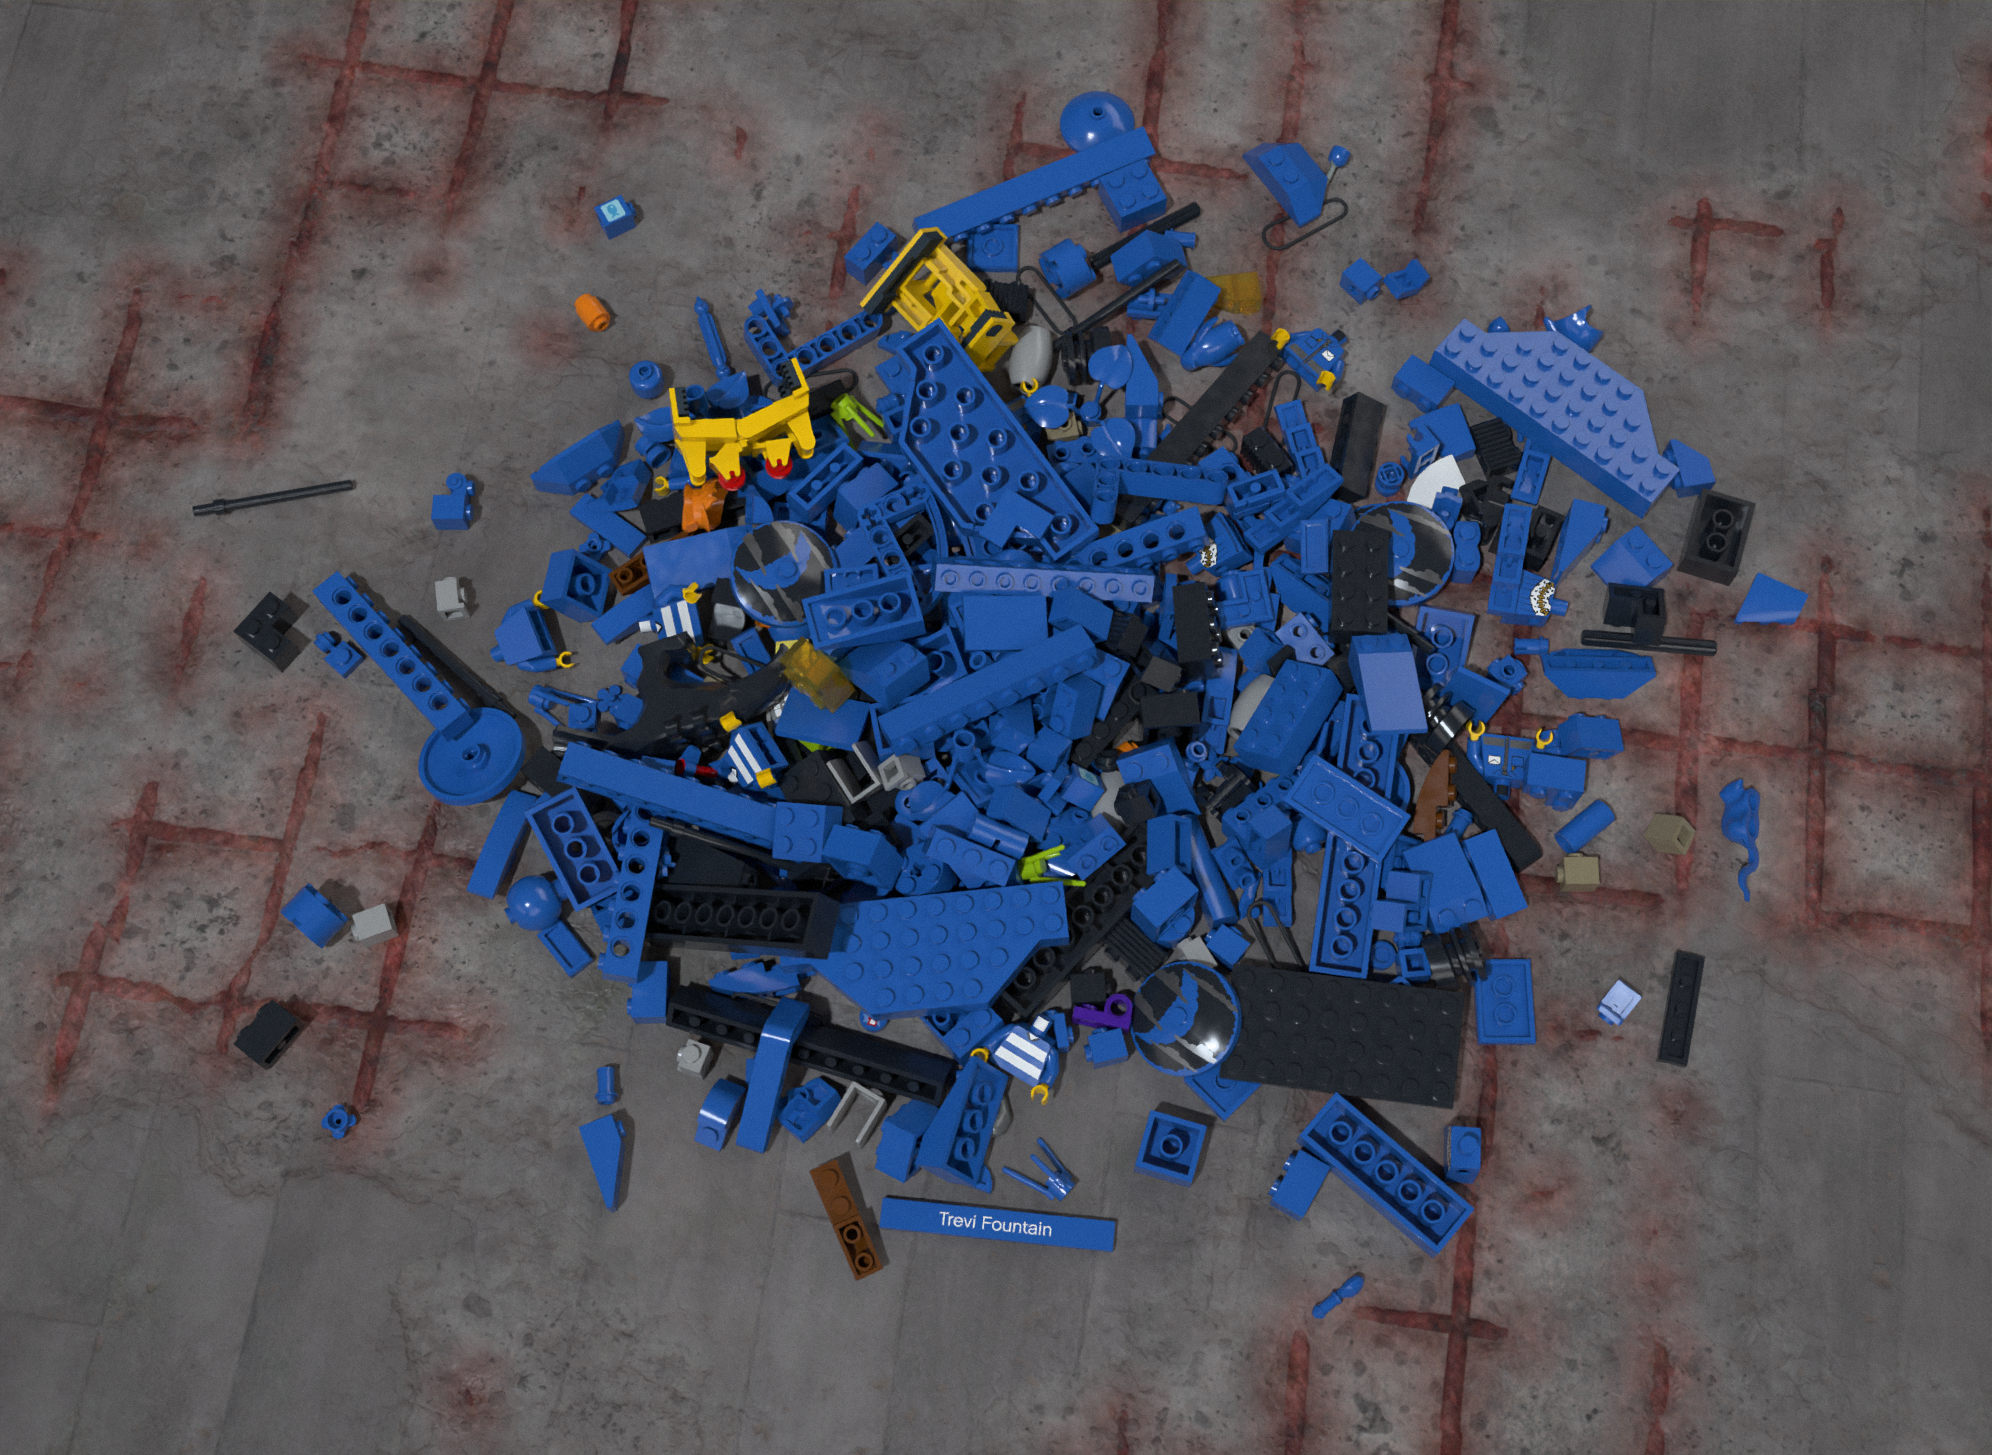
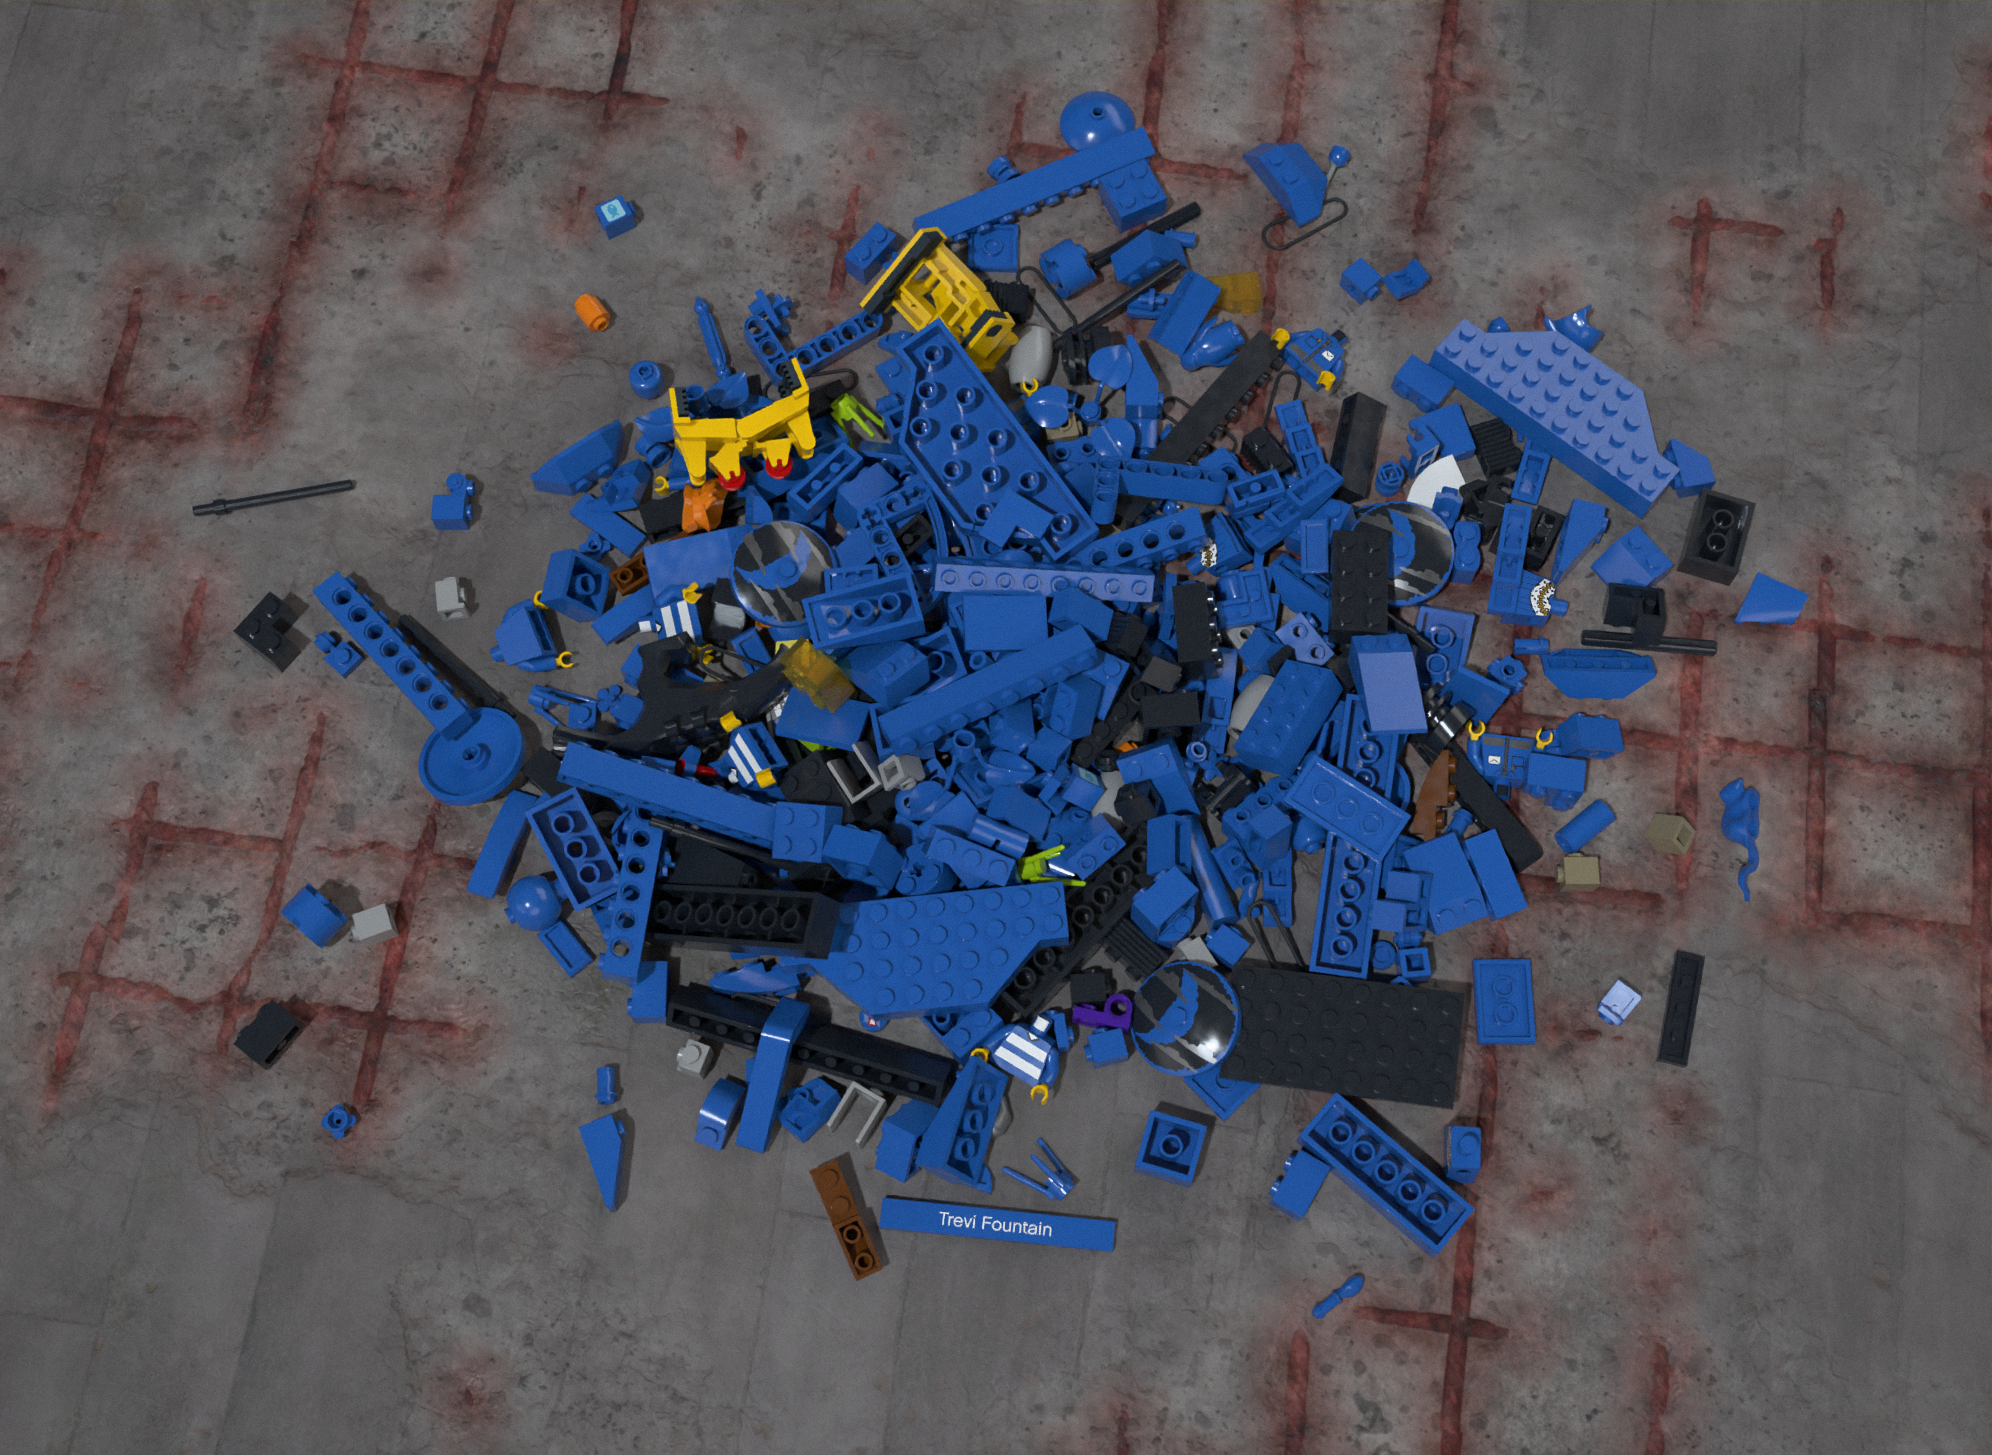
black wheel [1421,923,1488,992] -> none
none -> blue wheel [987,155,1022,185]

